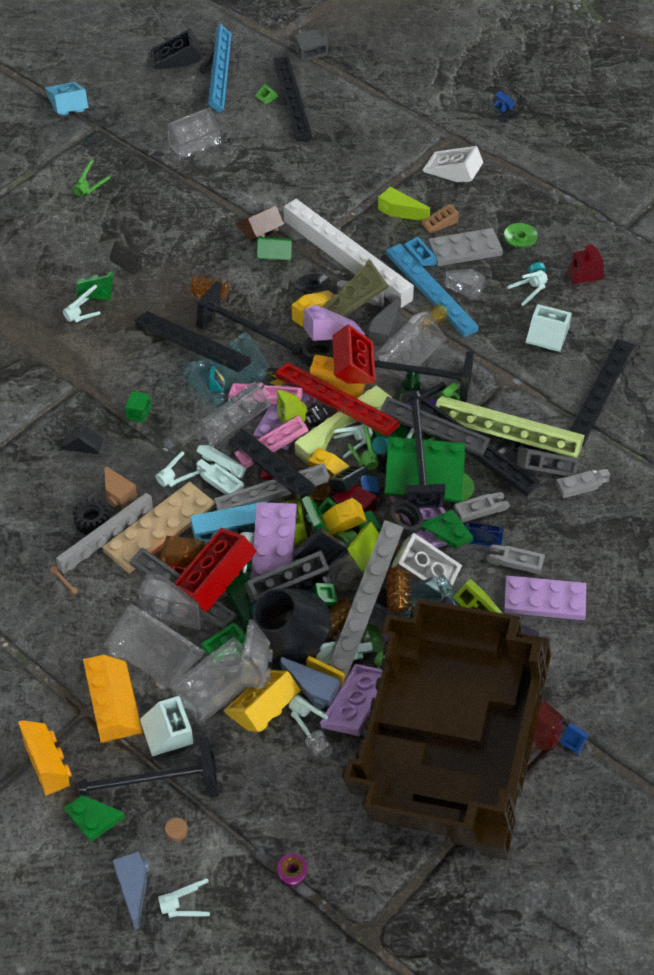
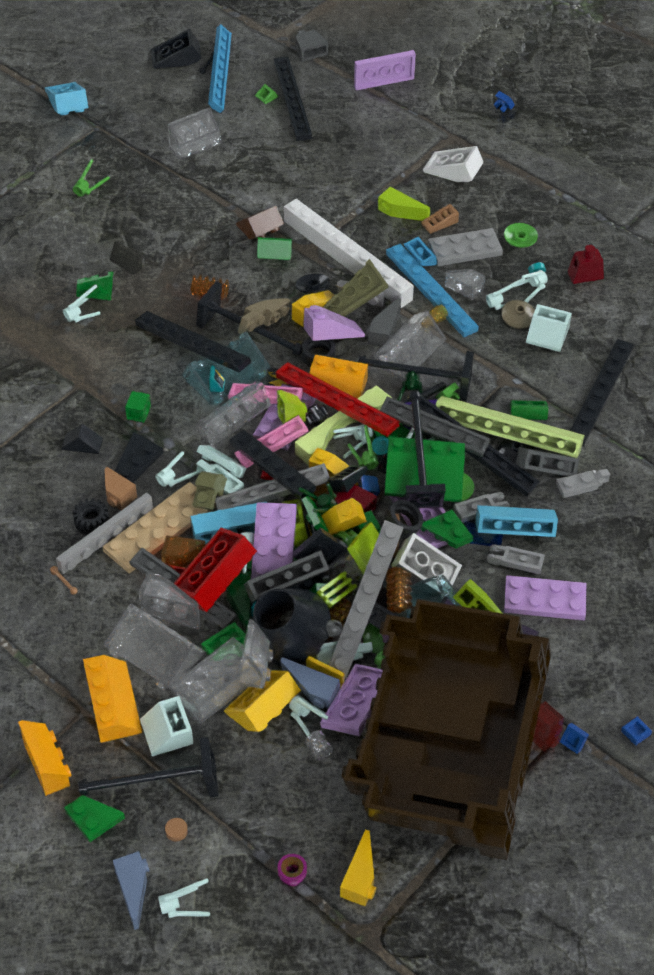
red slope [332,324,376,384] -> none
none -> black wing [115,432,164,483]
none -> olive brick [192,471,227,511]
none -> dark tan slope [238,298,290,336]
none -> dark green plant [298,483,337,513]
none -> lime tile [316,571,357,608]
none -> dark grey hinge [326,620,343,637]
none -> yellow slope [340,829,377,906]
none -> lavender plate [354,50,416,90]
none -> medium azure brick [475,505,558,537]
none -> light aqua plant [486,278,525,310]
none -> dark tan dish [501,300,535,329]
none -> green slope [510,400,549,420]
none -> blue tile [621,716,652,746]

